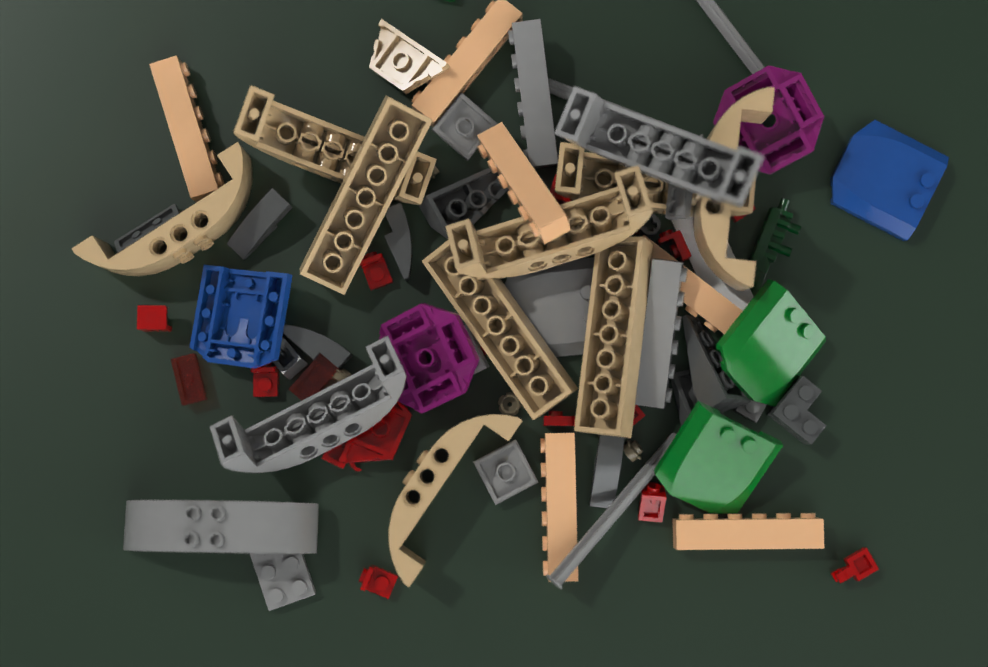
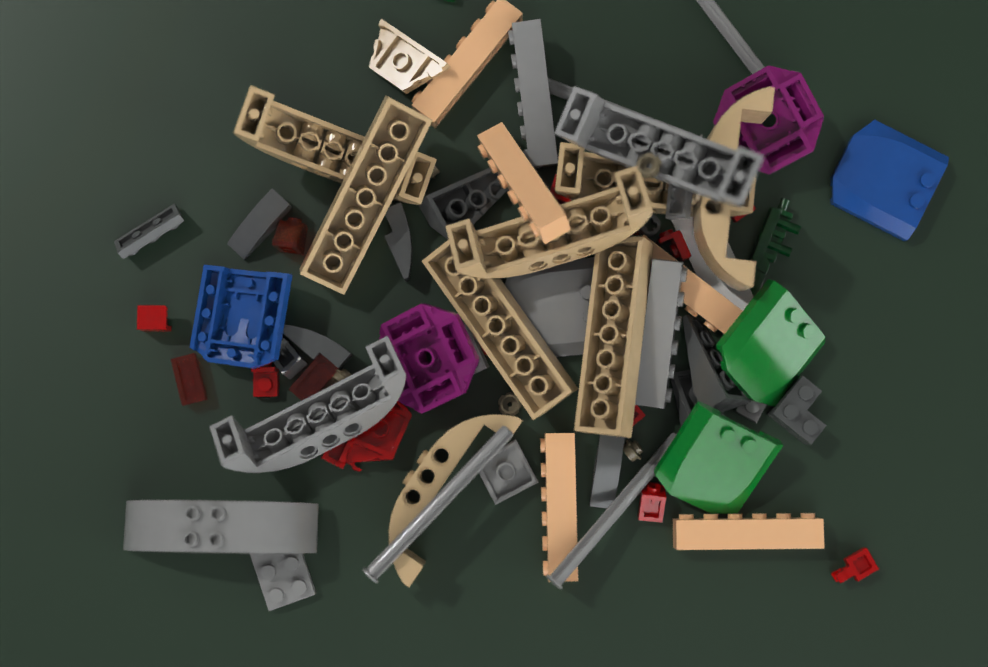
tan slope [72,142,252,276] -> none
light nougat brick [149,55,225,203] -> none
red bracket [359,564,399,599] -> none
red bracket [360,252,393,291] -> none
light grey plate [431,93,497,160] -> none
red plate [543,411,576,426] -> none
none -> clear red slope [272,218,308,255]
none -> light grey axle [362,426,513,583]
none -> dark tan plate [636,153,662,178]

